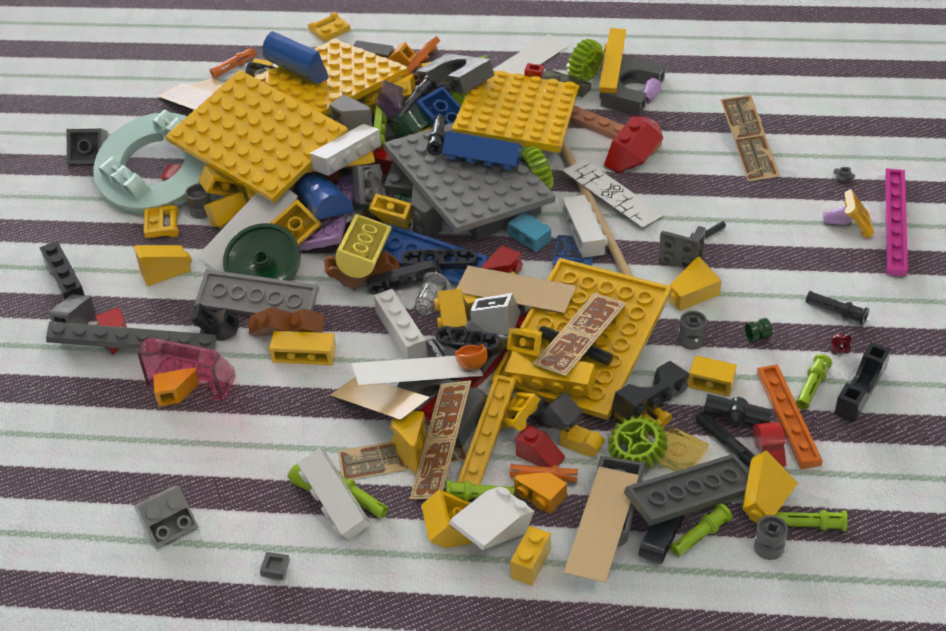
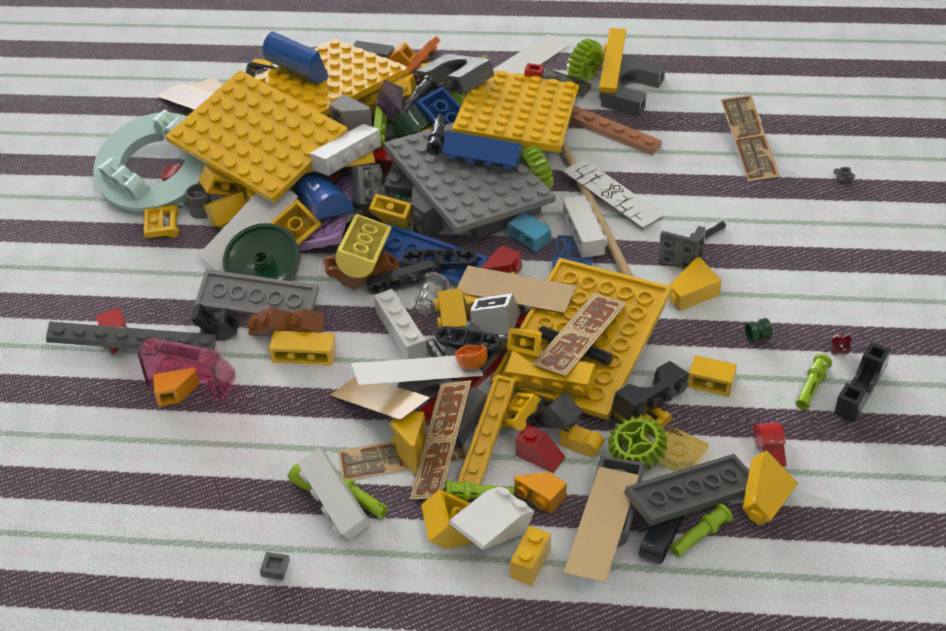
black arch [39,241,85,300] -> none
dark grey slope [49,294,95,324] -> none
dark grey slope [66,128,108,165] -> none
yellow slope [133,245,192,286] -> none
light grey slope [134,485,198,548] -> none
orange pin [209,47,256,78] -> none
yellow plate [308,12,351,43] -> none
orange pin [509,463,578,483] -> none
red wedge [604,116,664,174] -> none
lavender cone [643,78,662,103] -> none
dark grey wheel [678,311,707,350] -> none
black axle [696,411,755,468] -> none
black piece [703,394,772,425] -> none
dark grey wheel [753,515,788,560] -> none
orange tile [757,364,823,469] -> none
lime pin [775,510,847,532] -> none
black pin [805,291,870,325] -> none
lavender cone [823,207,852,226] -> none
yellow plate [844,189,874,238] -> none
dark pink plate [885,168,908,277] -> none

